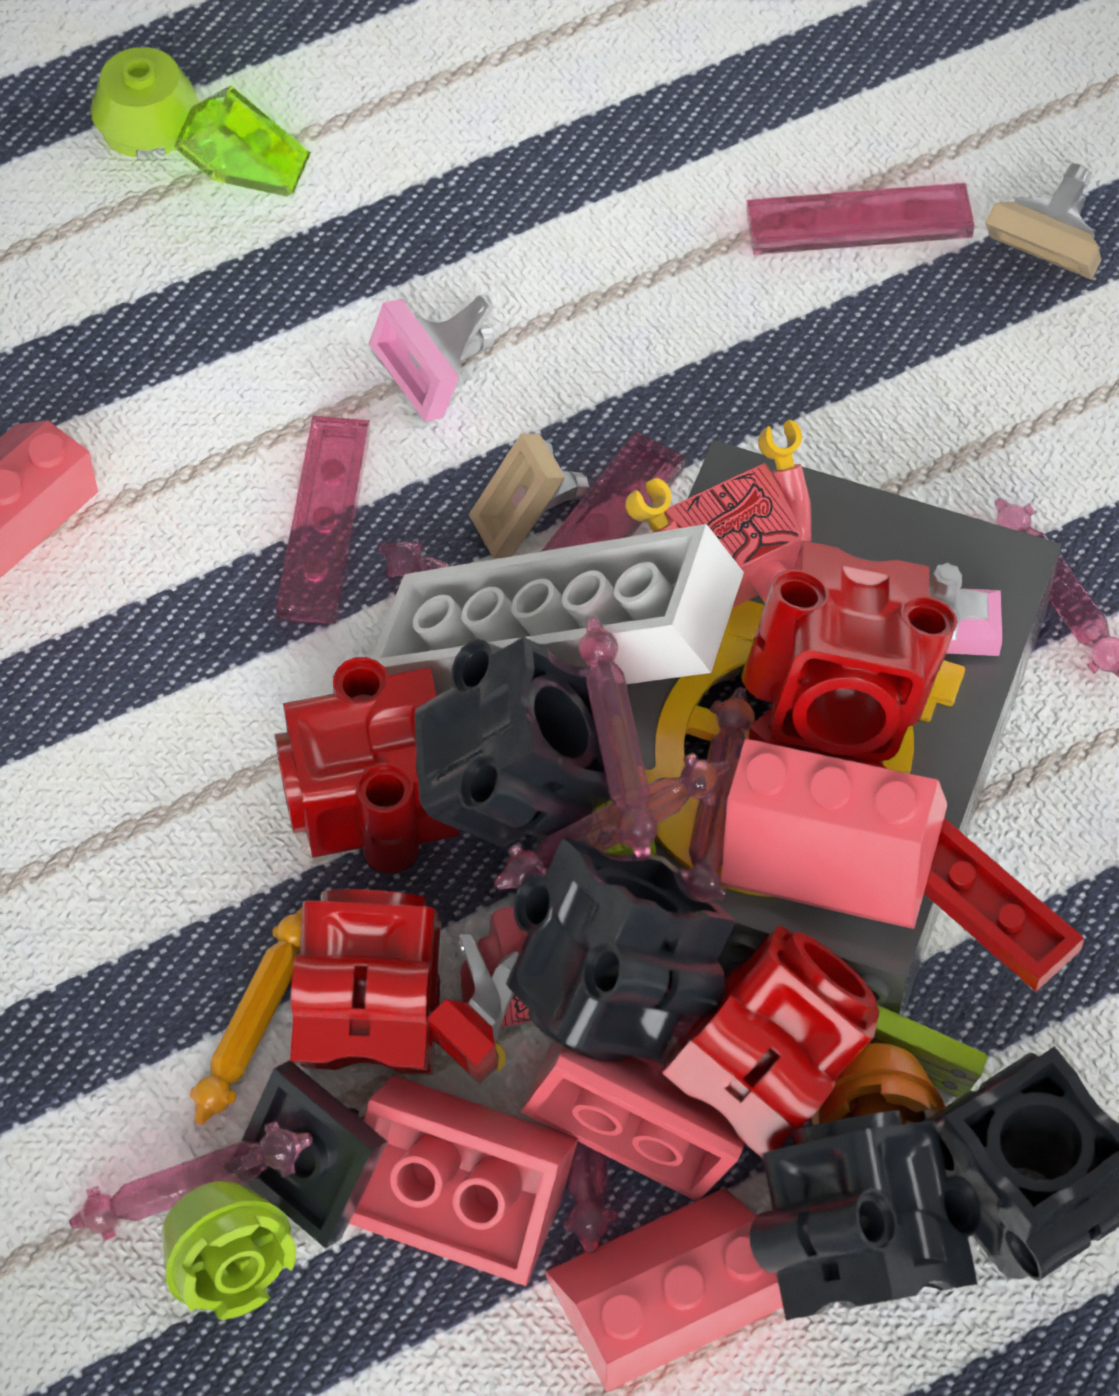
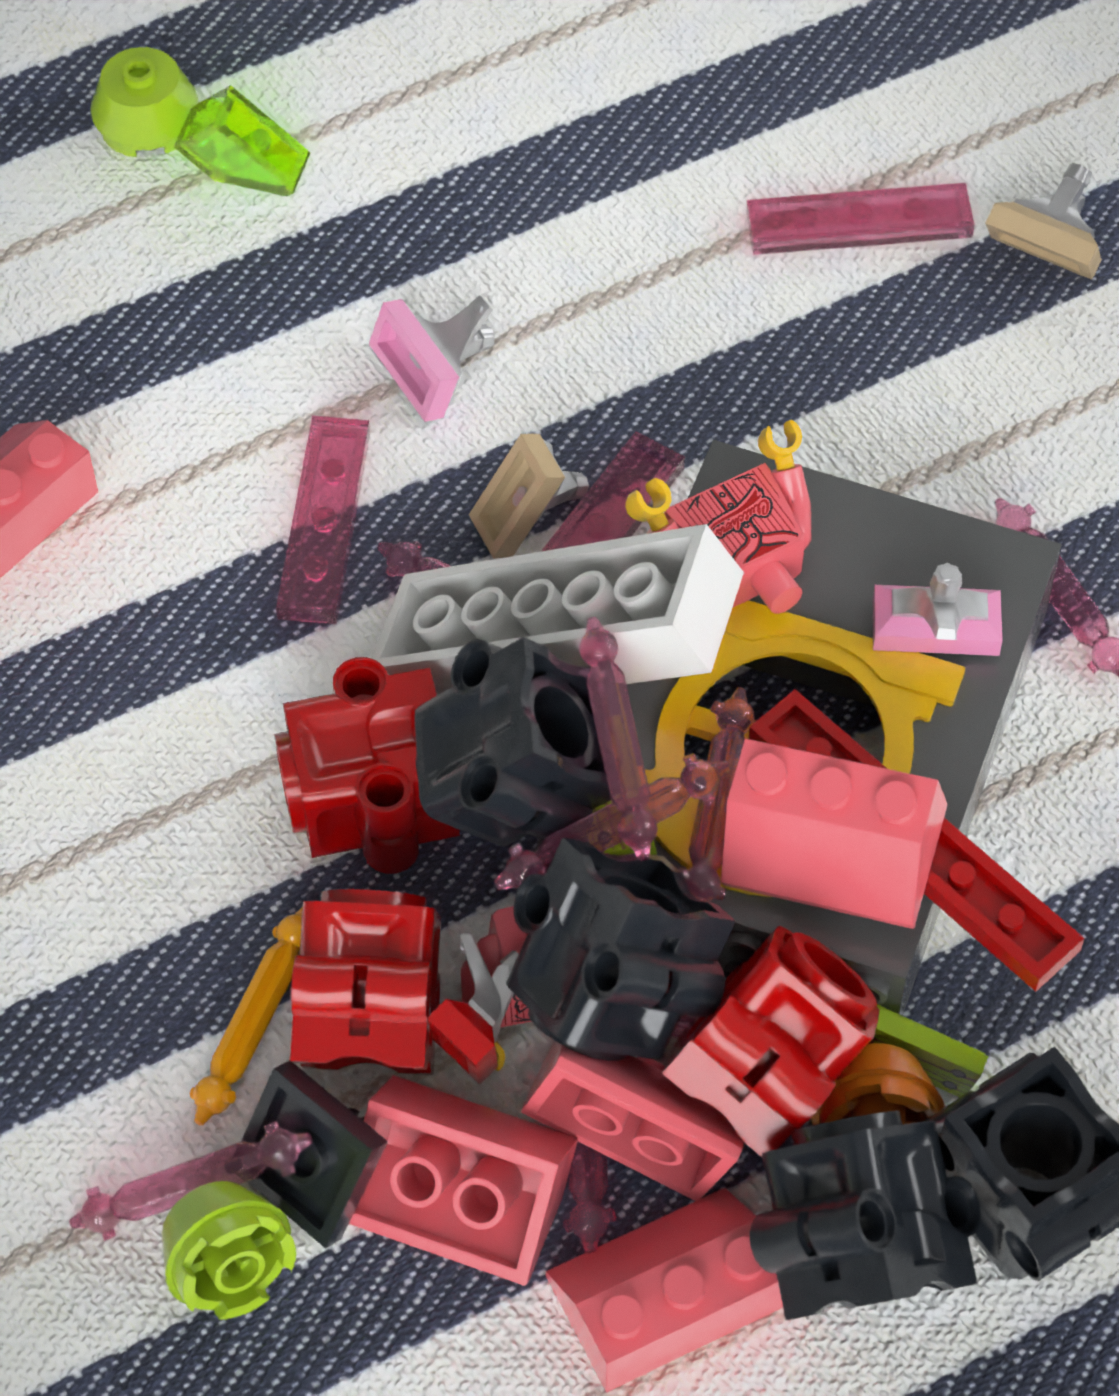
red piece [741,541,958,761] -> none

